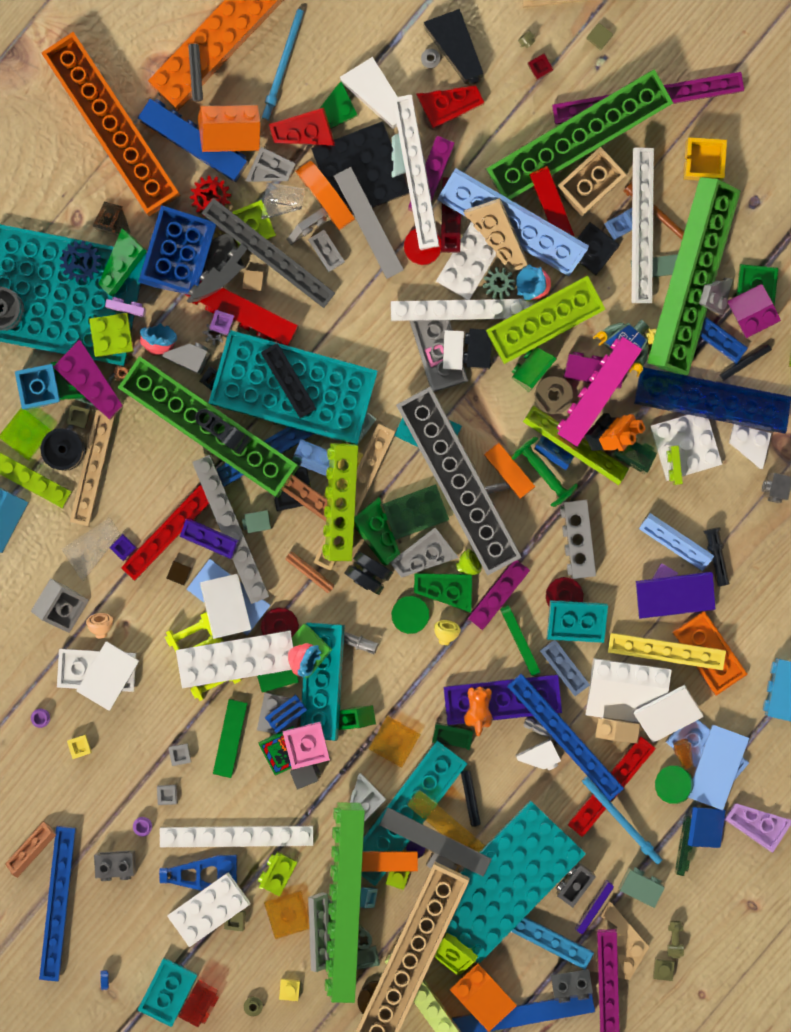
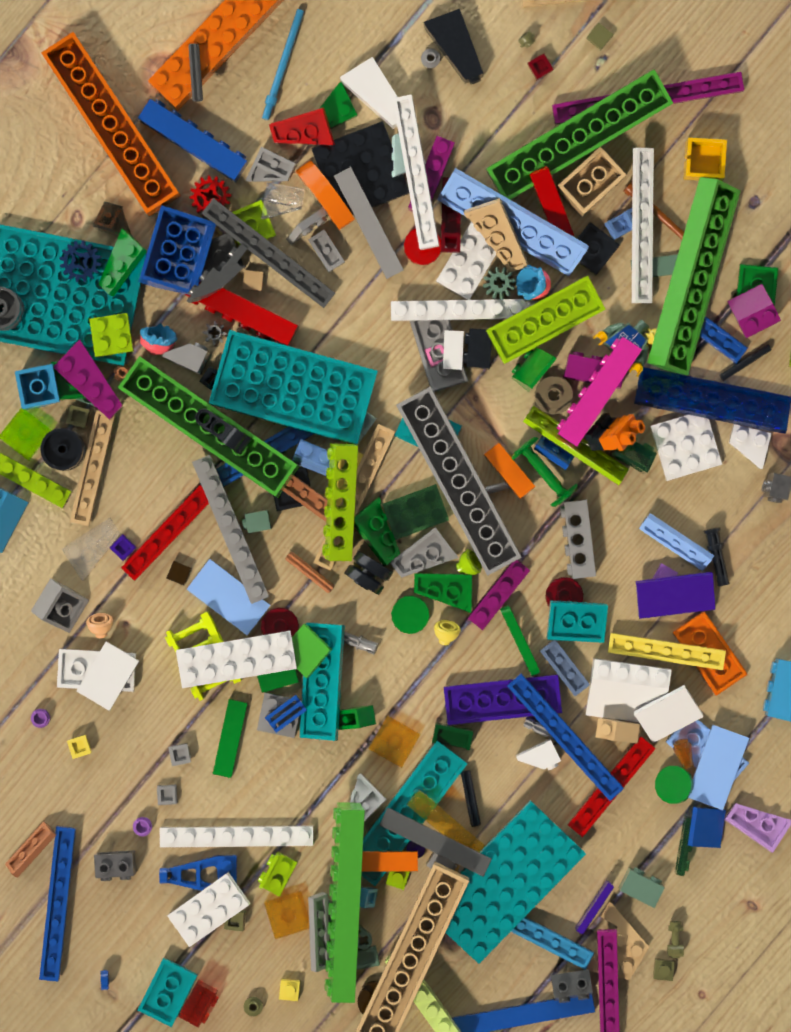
lavender plate [105,297,147,317] -> none
dark purple tile [180,518,239,559] -> none
orange slope [198,105,260,152] -> none
white tile [200,574,251,639] -> none
medium lavender plate [210,310,234,335] -> none
tile [258,726,294,776] -> none
black tile [261,343,317,419] -> none
bright pink plate [283,722,330,770] -> none
hair [288,643,321,677] -> none
dark grey brick [290,764,321,790] -> none
red wing [416,86,485,129] -> none
lime plate [434,933,478,976] -> none
orange slope [450,963,517,1032] -> none
orange animal [464,687,493,736] -> none
flat silver brick [556,862,596,908] -> none
dark azure bar [582,776,662,864] -> none
lime plate [666,446,683,485] -> none
light grey wing [699,278,733,315] -> none

